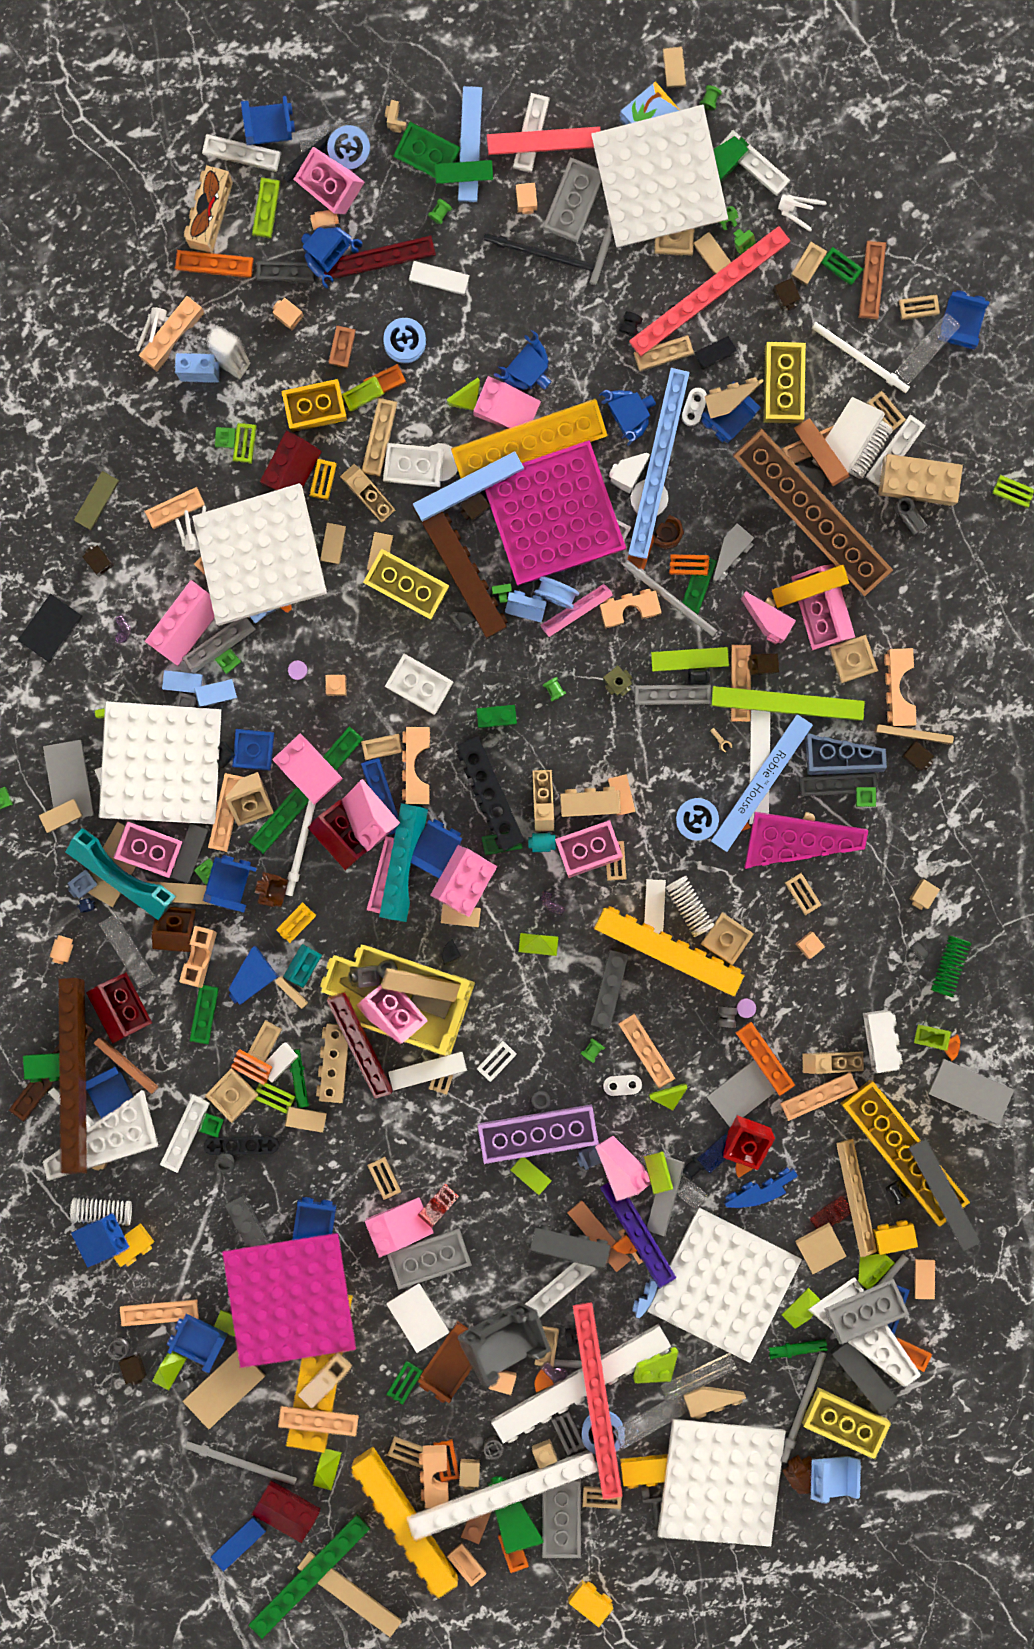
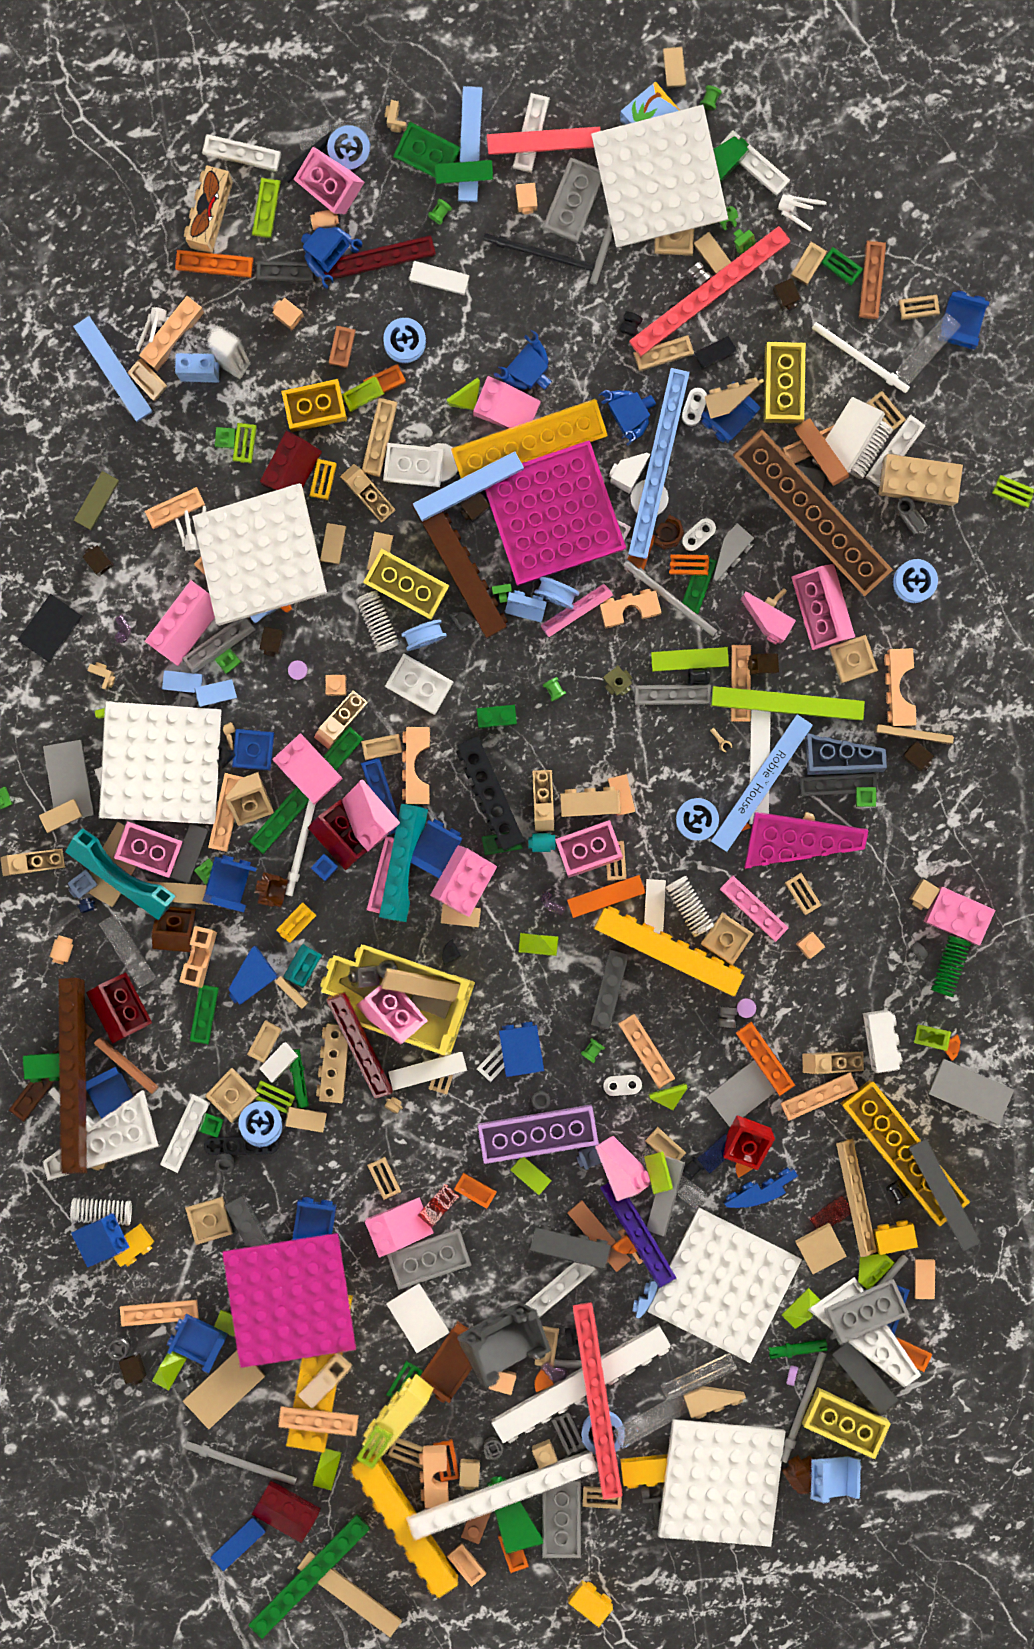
orange tile [231,1049,272,1085] -> none
blue panel [241,96,295,145] -> none
lime wing [633,1347,679,1383] -> none
yellow tile [772,565,849,608] -> none
none -> tan slope [0,849,65,876]
none -> light blue tile [73,316,153,422]
none -> tan bracket [87,662,115,691]
none -> tan tile [128,359,167,401]
none -> tan tile [185,1196,233,1245]
none -> tan hand [223,722,235,750]
none -> light blue wheel [239,1101,283,1147]
none -> dark brown brick [259,627,285,657]
none -> blue brick [311,854,339,881]
none -> tan slope [314,691,368,749]
none -> white piece [355,591,400,653]
none -> lime tile [357,1425,393,1469]
none -> light yellow brick [362,1374,434,1458]
none -> tan plate [384,1097,403,1114]
none -> light blue wheel [401,619,447,651]
none -> orange tile [454,1172,497,1209]
none -> blue panel [499,1022,544,1077]
none -> orange tile [567,875,646,918]
none -> tan tile [645,1127,686,1160]
none -> white plate [682,518,716,551]
none -> flat silver wheel [686,262,712,288]
none -> bright pink tile [719,875,788,942]
none -> lavender tile [786,1365,798,1386]
none -> light blue wheel [893,559,938,603]
none -> bright pink brick [923,887,995,945]

